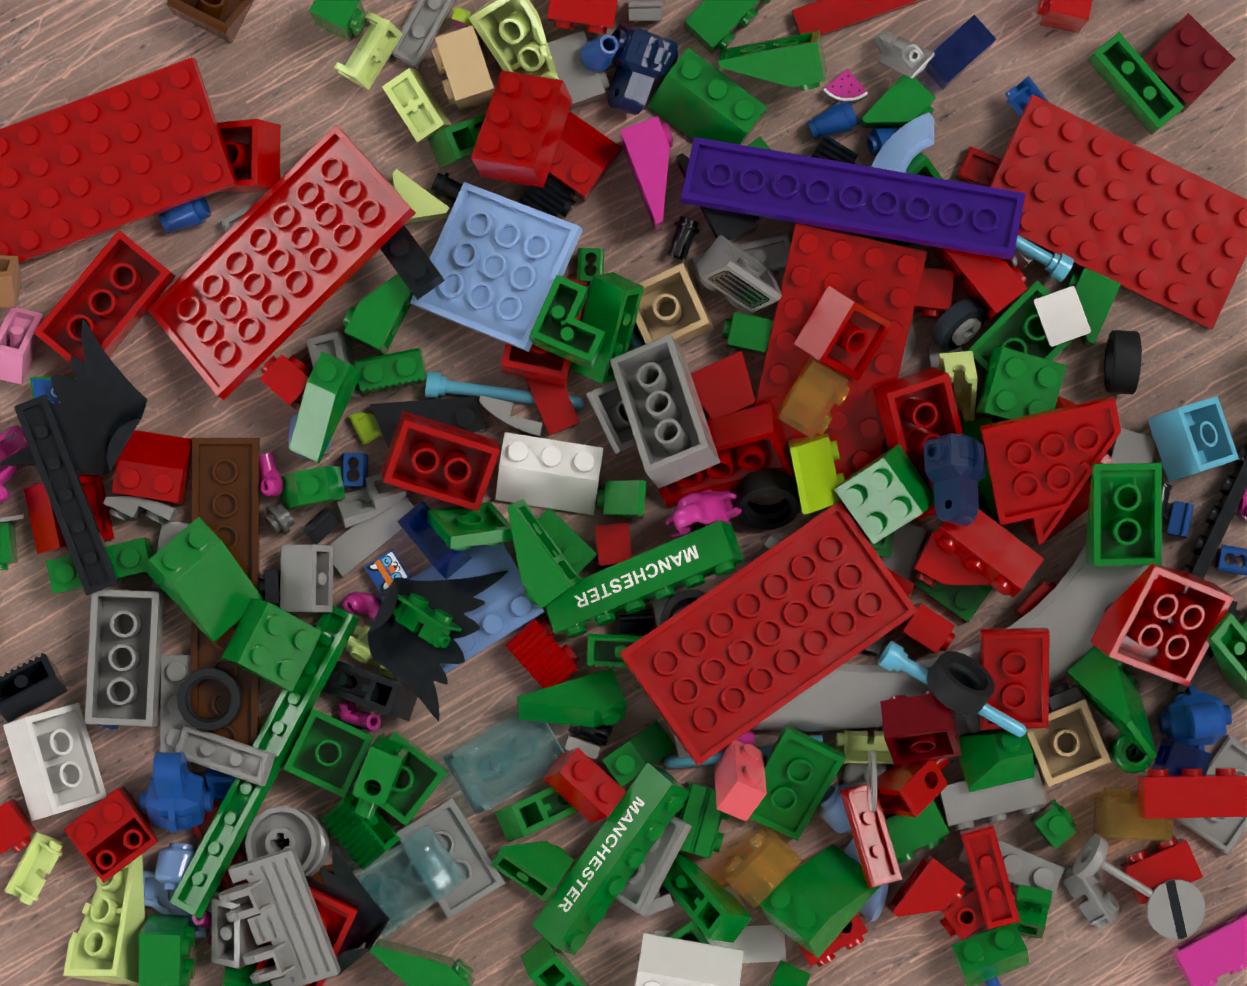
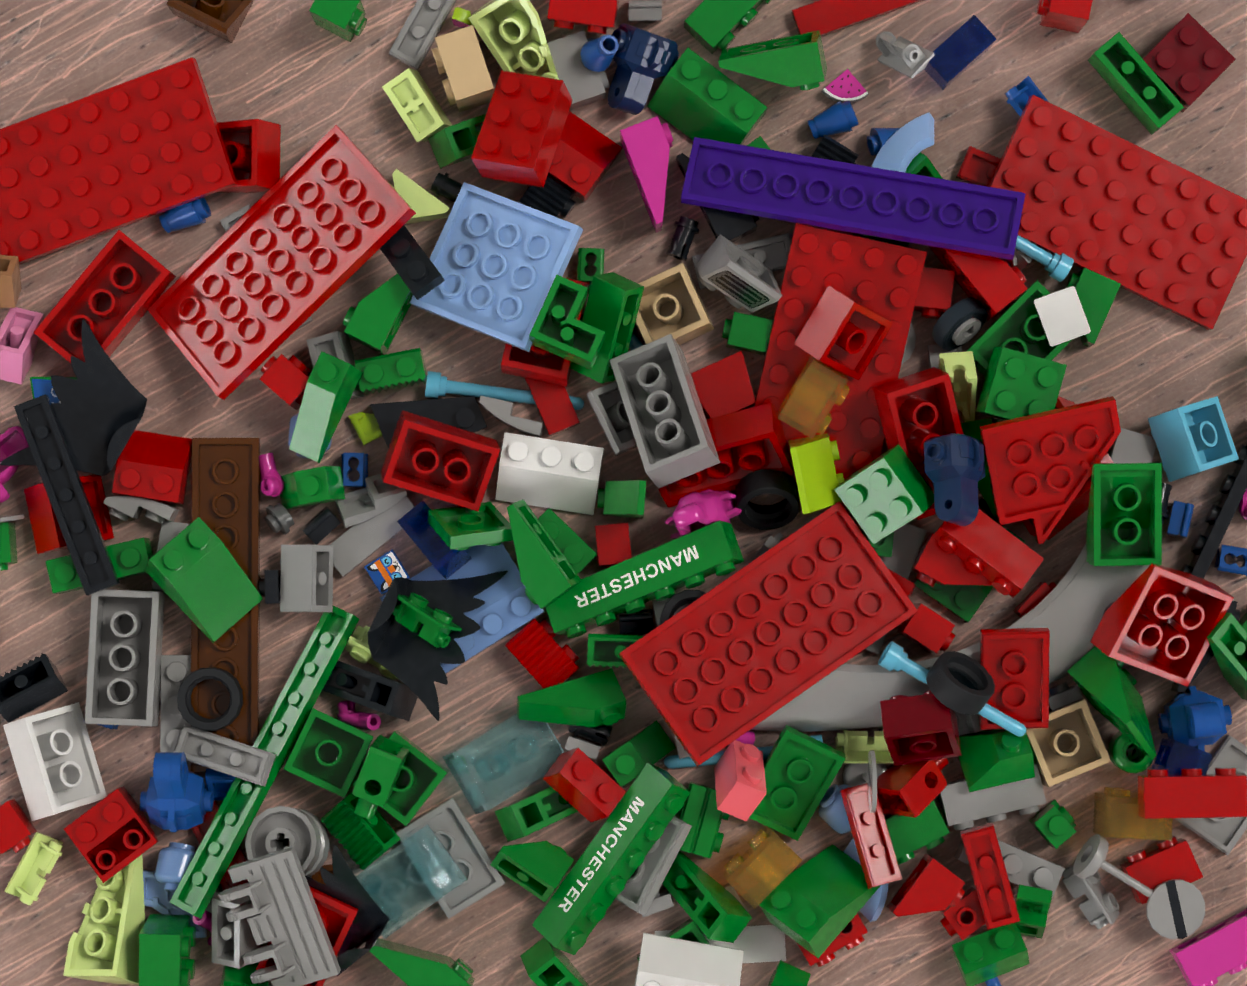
green brick [222,598,322,692] -> none
yellowish green hinge [334,11,403,90] -> none
dark pink arm [342,591,381,622] -> none
green slope [859,74,936,128] -> none
black tyre [1104,330,1142,395] -> none

